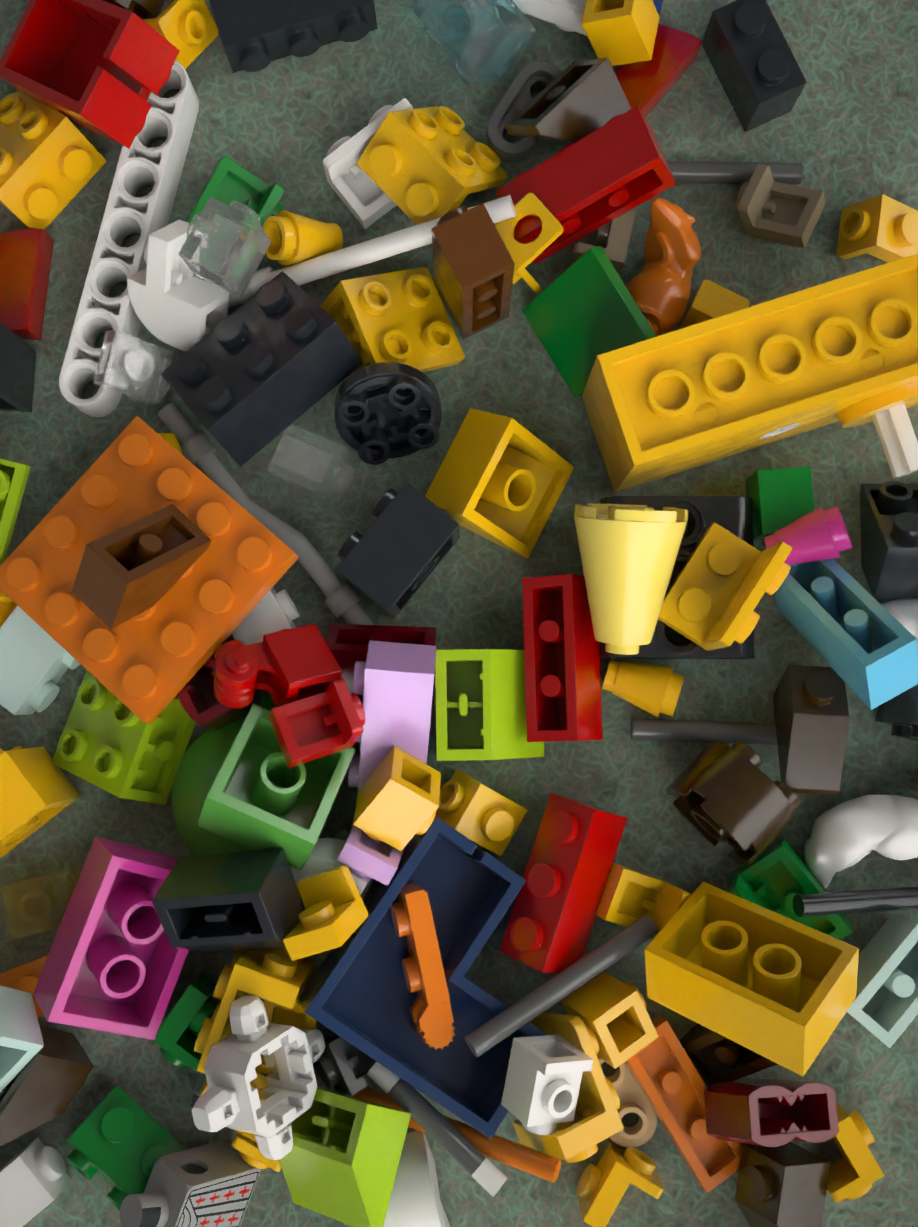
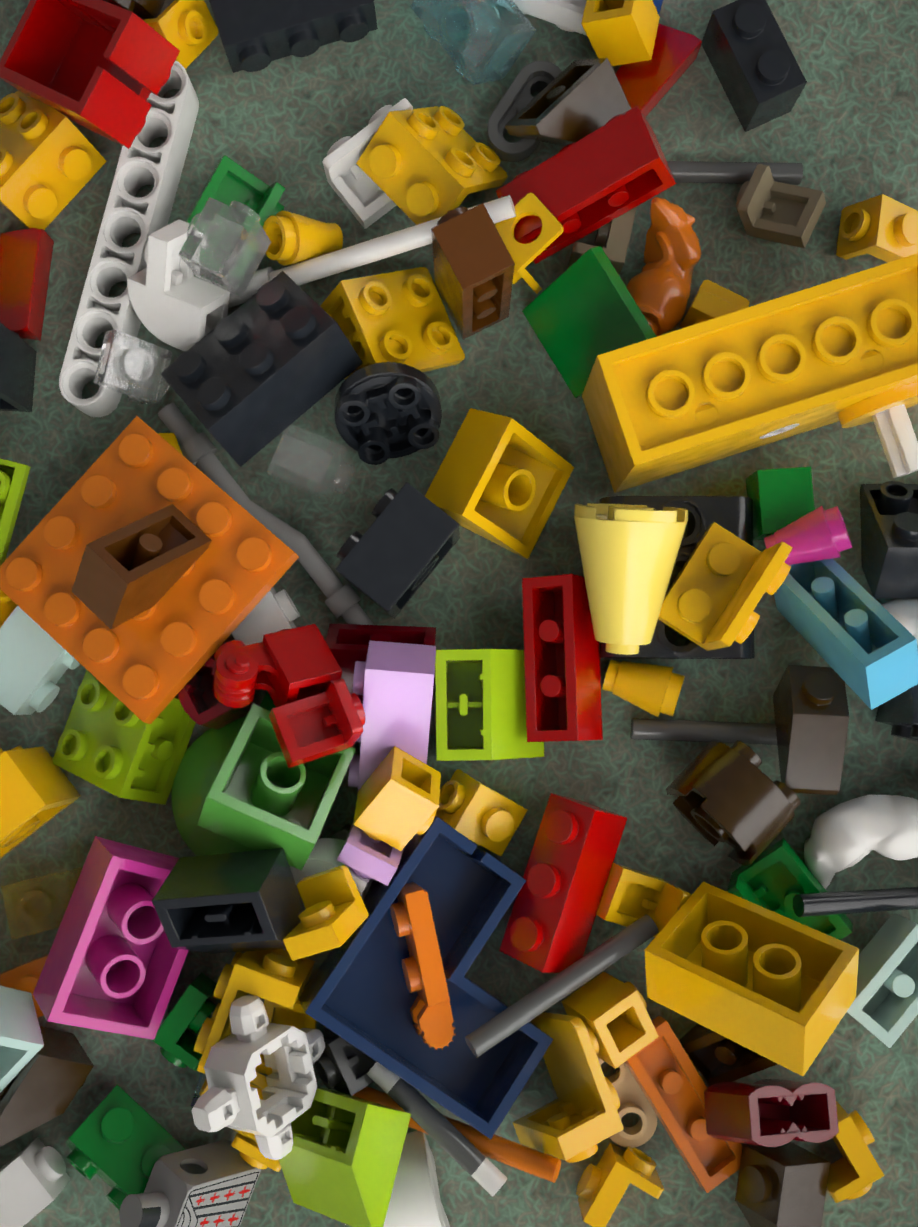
white brick [501,1034,593,1135] -> none

